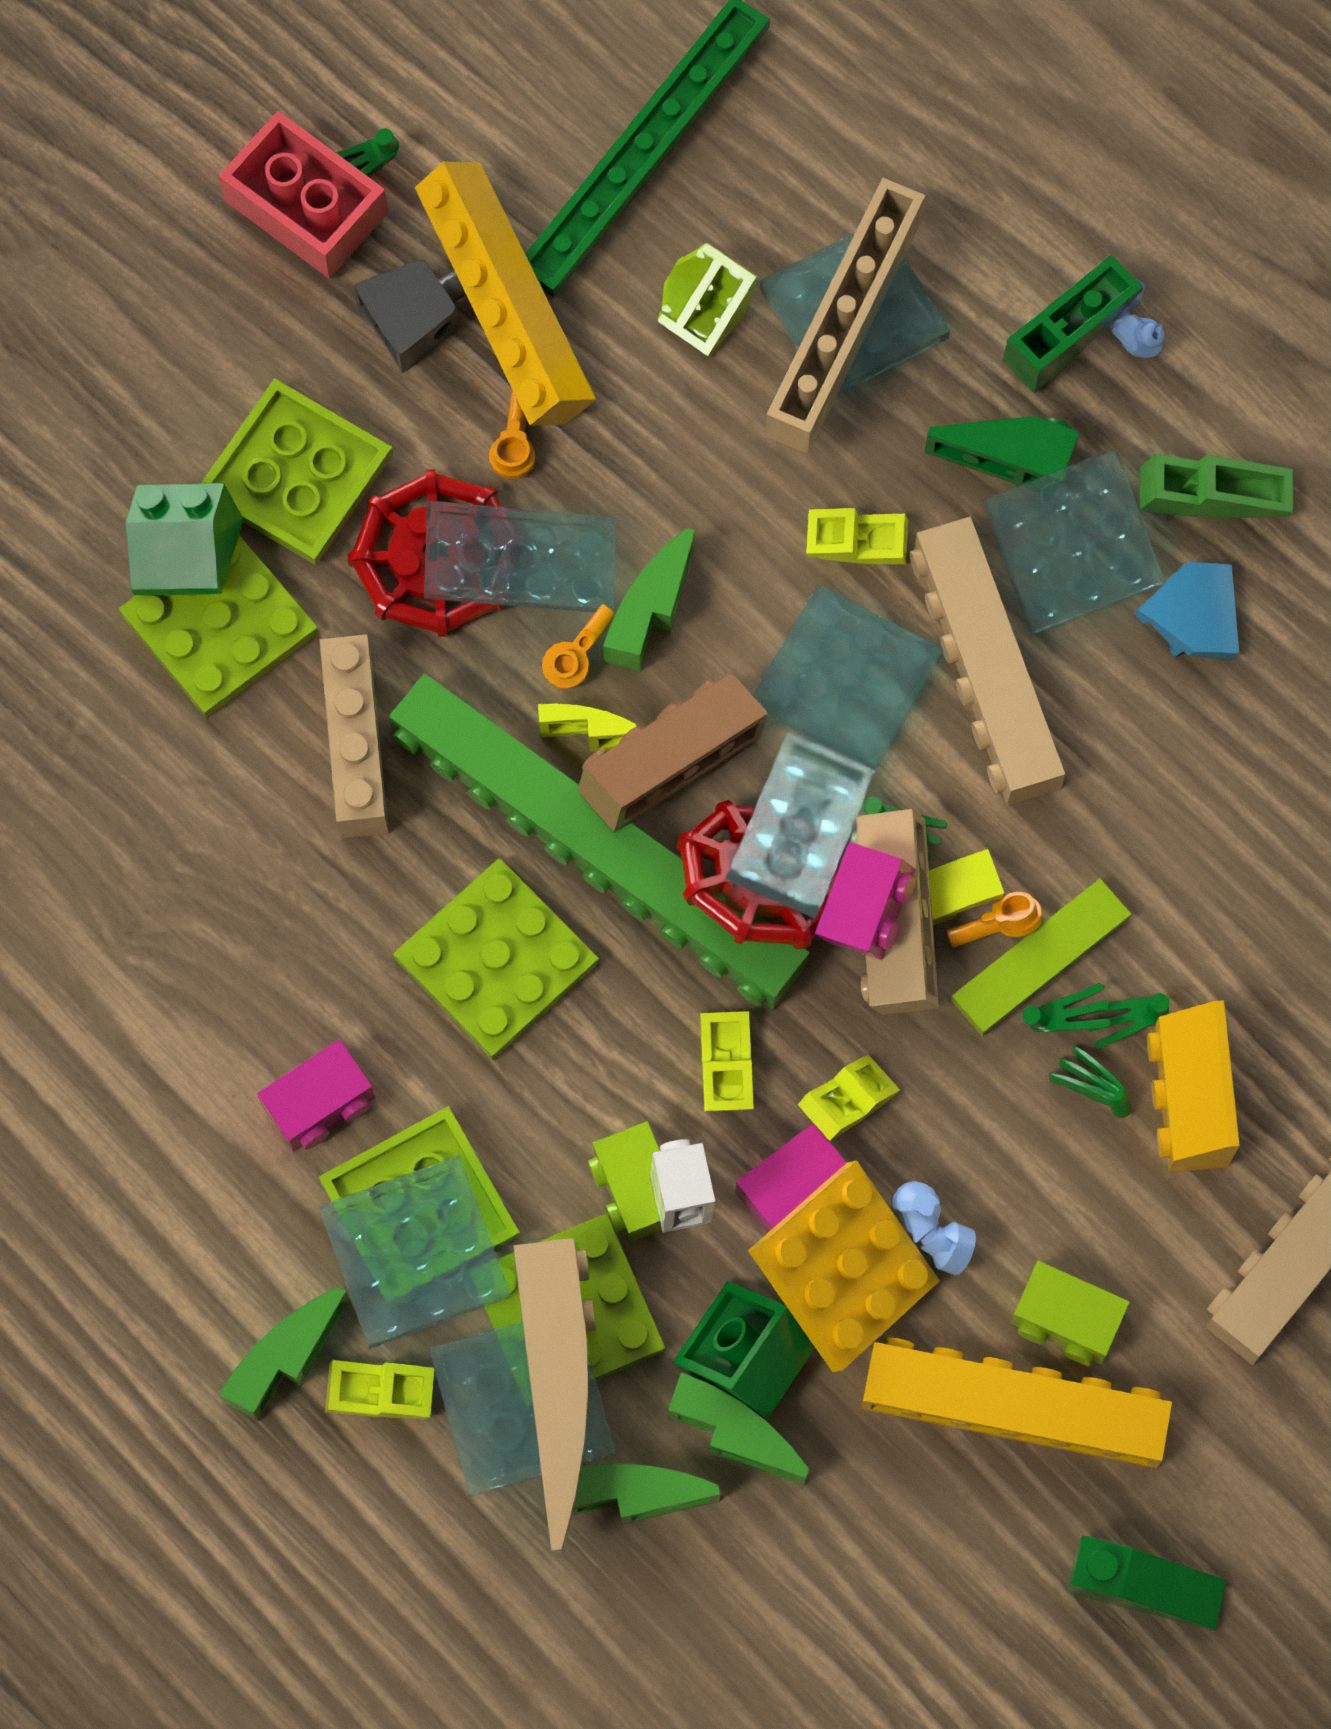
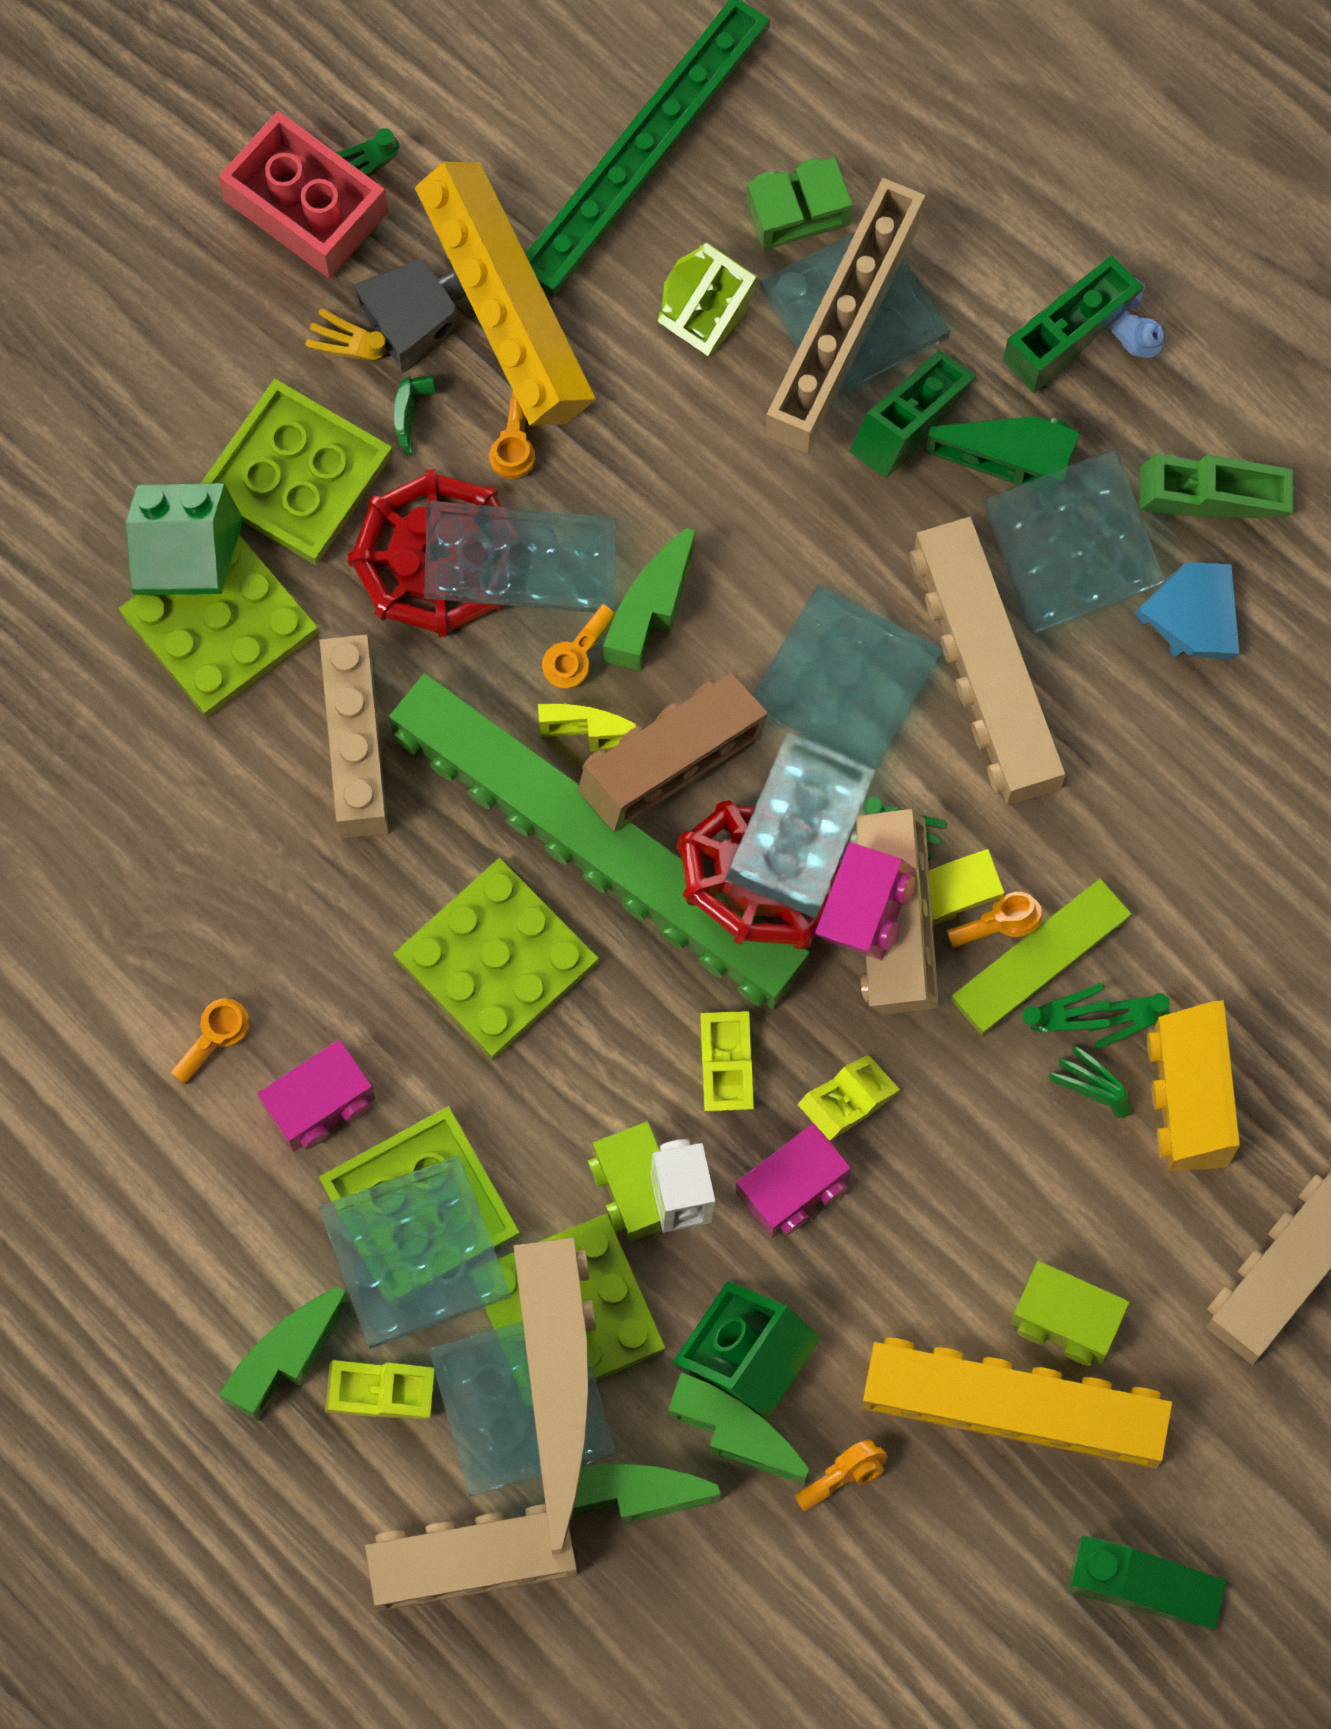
yellow plate [748,1160,940,1372] -> none
neon yellow slope [806,508,909,565] -> none
light blue arm [892,1181,976,1276] -> none
none -> light orange plate [170,998,250,1085]
none -> yellow piece [305,309,386,361]
none -> tan brick [365,1504,577,1612]
none -> green piece [394,375,437,455]
none -> bright green piece [746,157,852,251]
none -> light orange plate [794,1440,888,1512]
none -> green slope [849,350,976,478]

